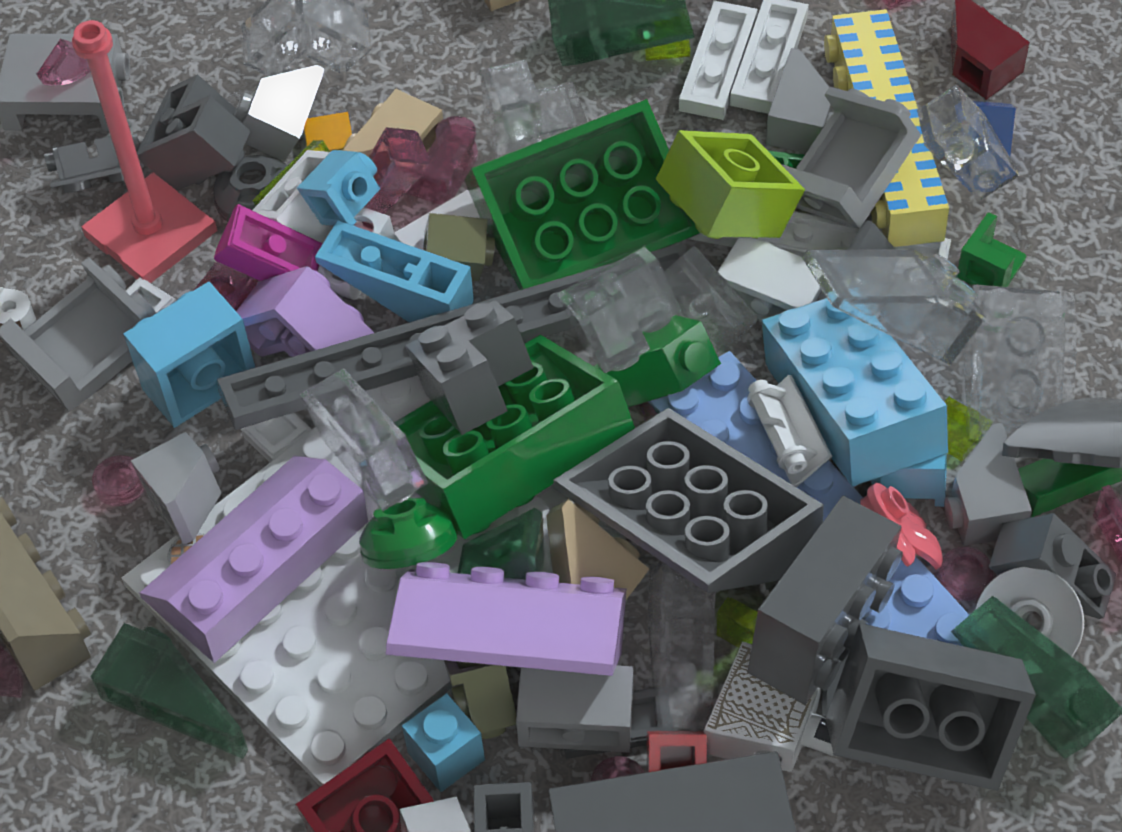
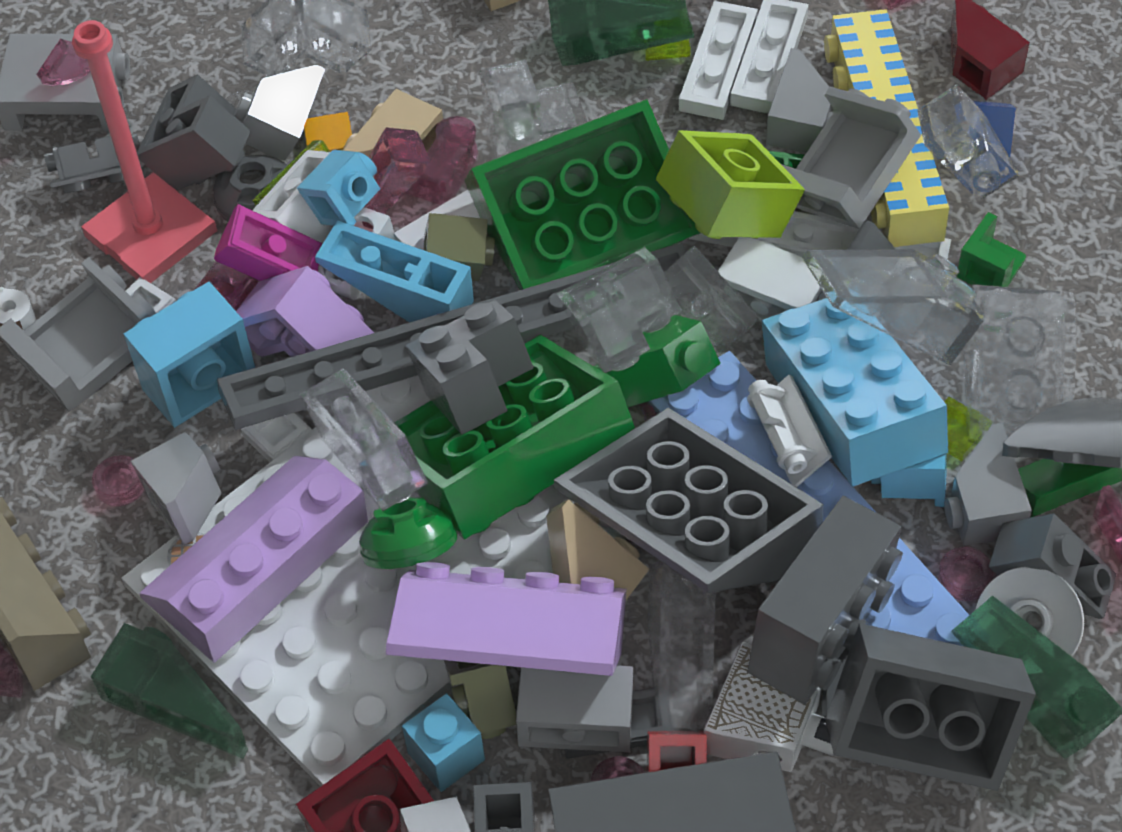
clear green slope [457,508,545,580] -> none
clear neon green tile [716,597,758,648] -> none
coral plate [860,483,943,570] -> none

